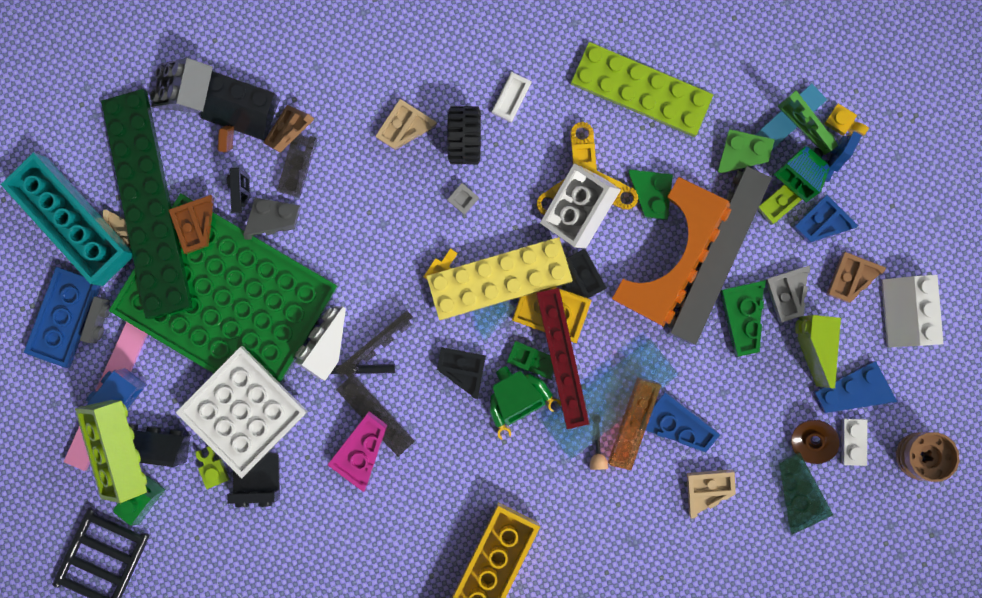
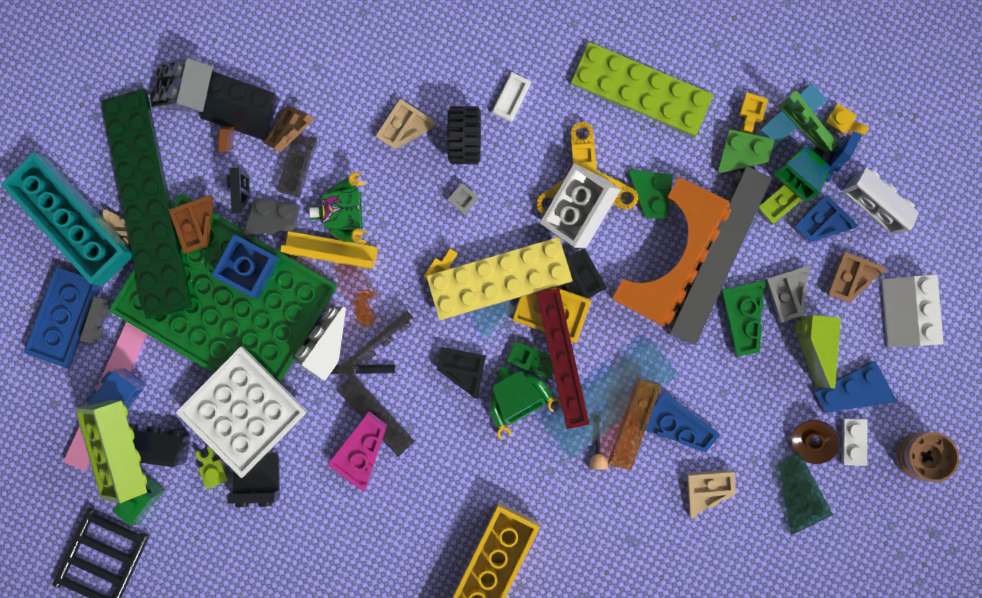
none -> blue brick [211,234,281,299]
none -> yellow fence [280,231,378,270]
none -> green torso [310,172,368,244]
none -> clear orange bracket [353,289,381,327]
none -> yellow plate [739,92,768,134]
none -> white slope [841,167,919,236]

